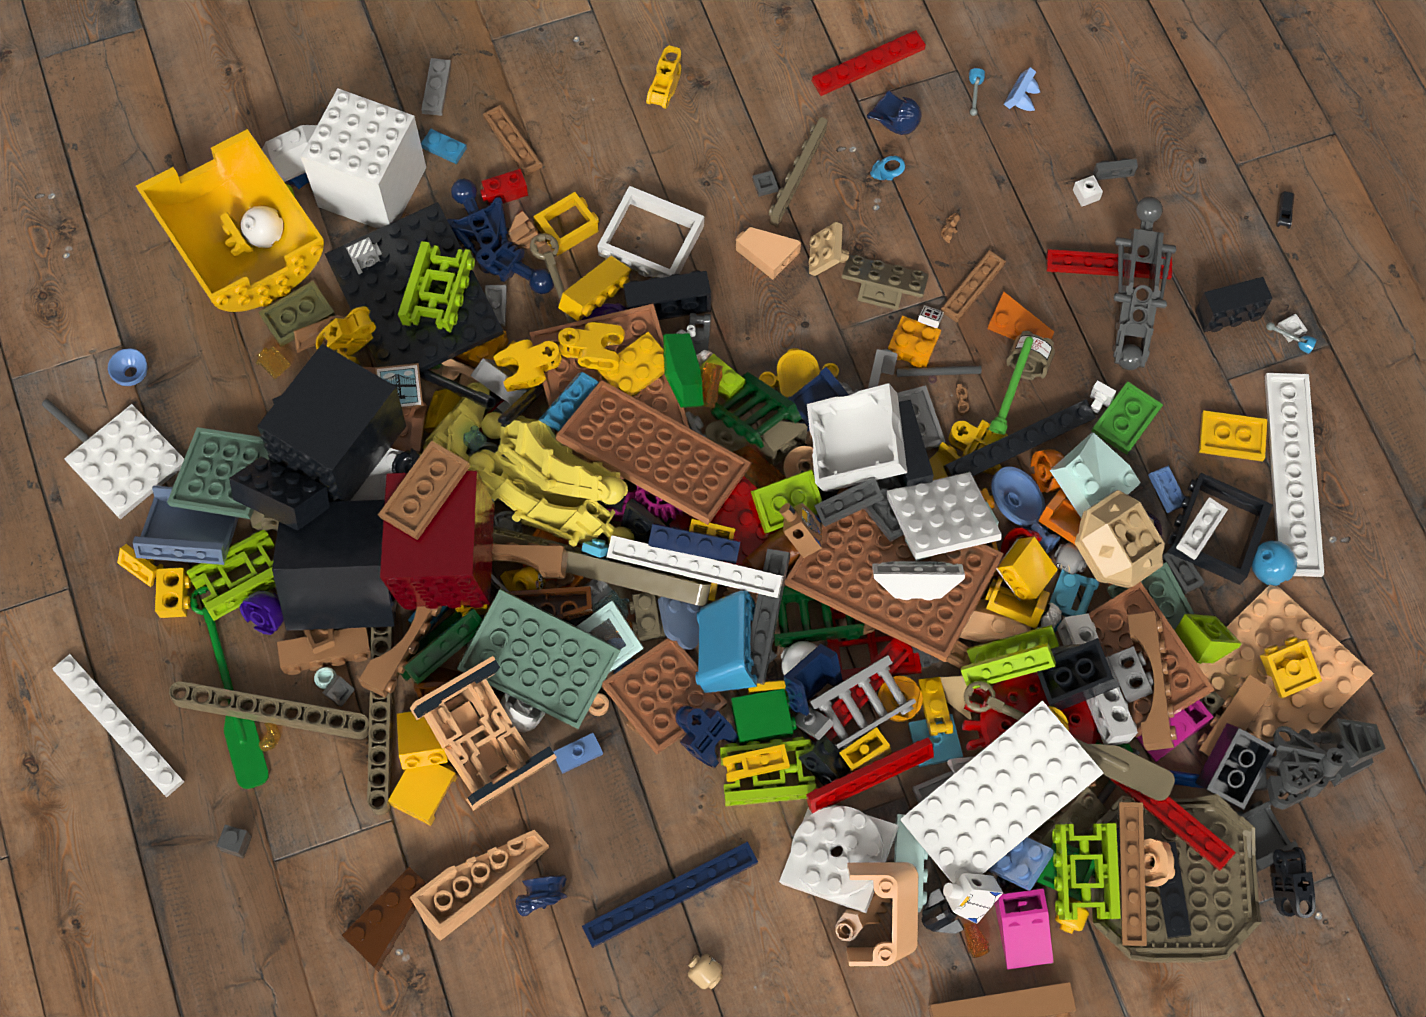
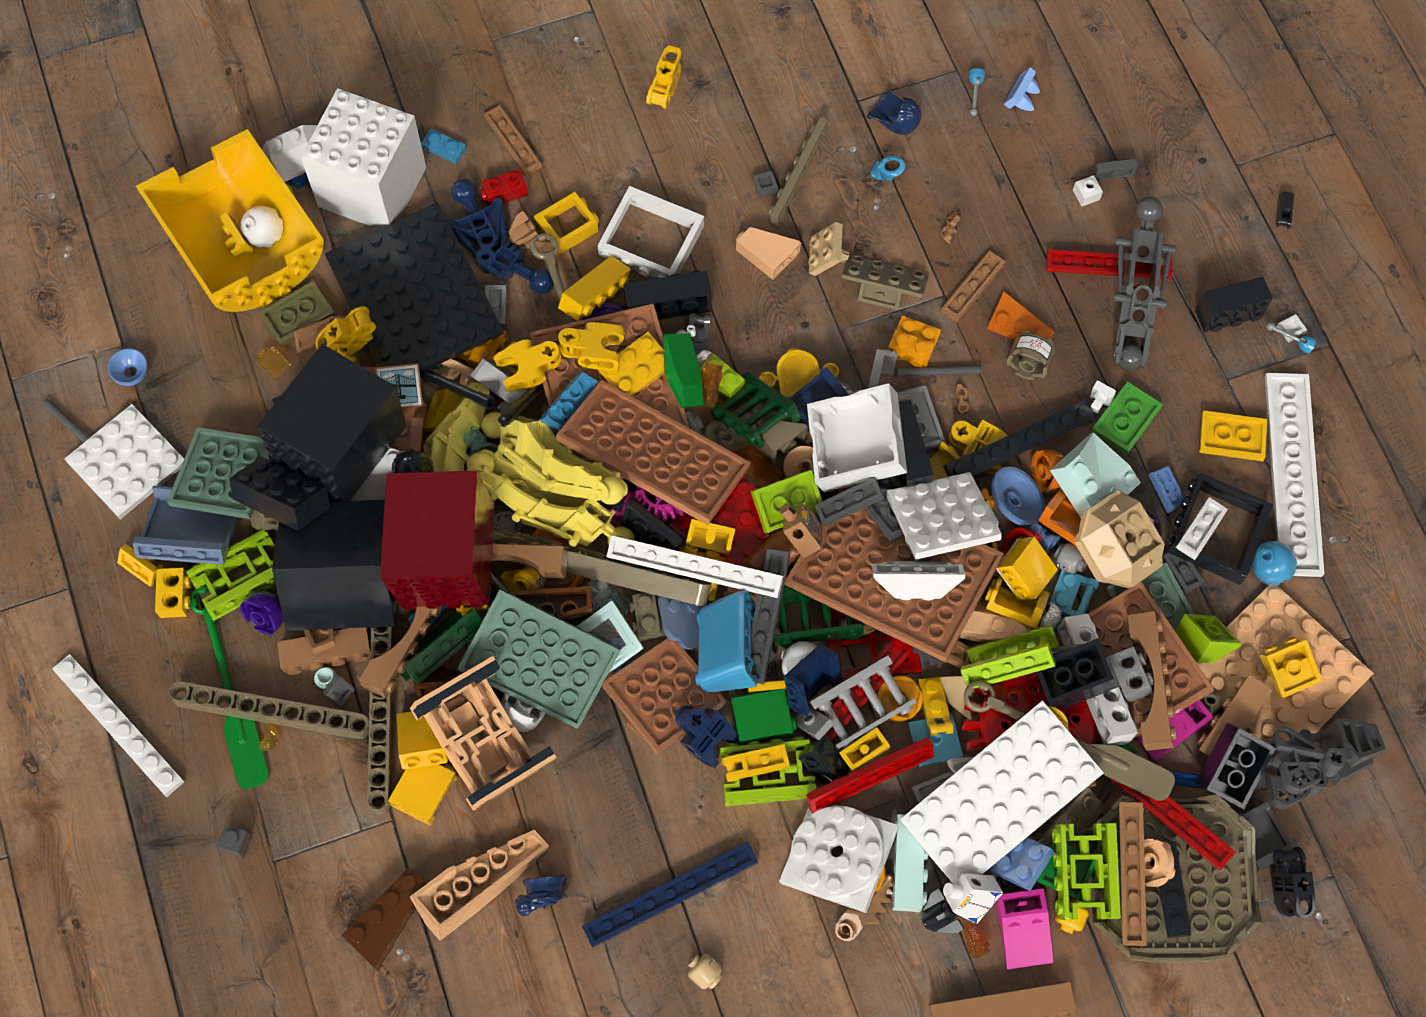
light grey brick [346,237,382,274] -> none
medium nougat plate [378,441,470,540] -> none
lime fence [398,241,475,332] -> none
light grey plate [421,58,451,116] -> none
medium blue plate [553,733,603,774] -> none
medium azure plate [581,538,609,558] -> none
light nougat tile [588,693,609,716] -> none
dark blue plate [648,523,741,564] -> none
red plate [811,30,926,96] -> none
light nougat windscreen [846,862,918,966] -> none
white tile [918,305,944,328] -> none
bright green piece [989,336,1034,435] -> none

